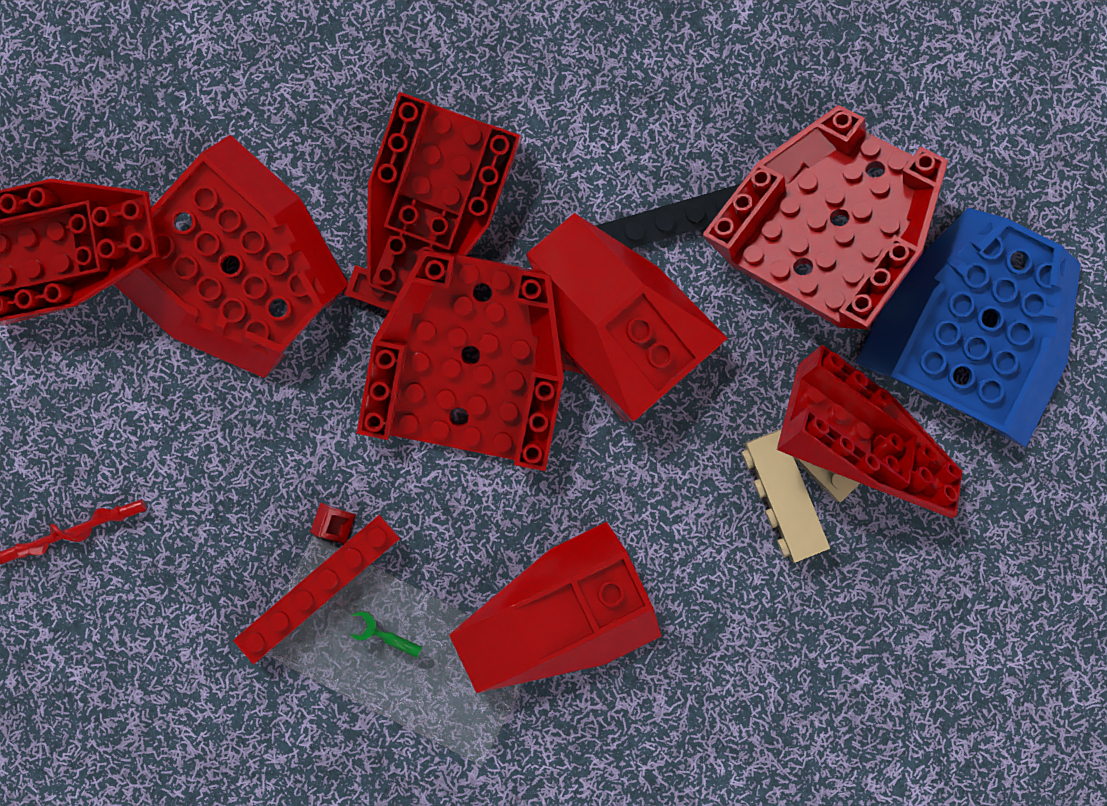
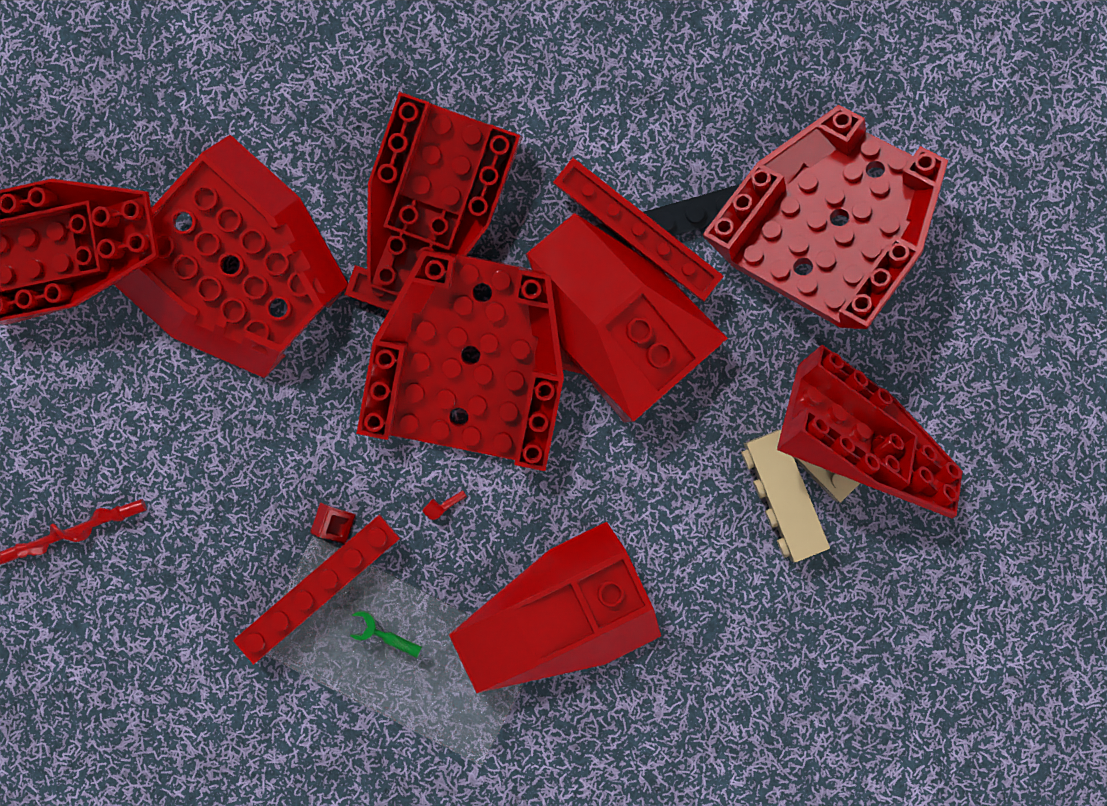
blue wedge [855,208,1081,448] -> none
none -> red hand [422,490,467,520]
none -> red plate [553,157,724,302]

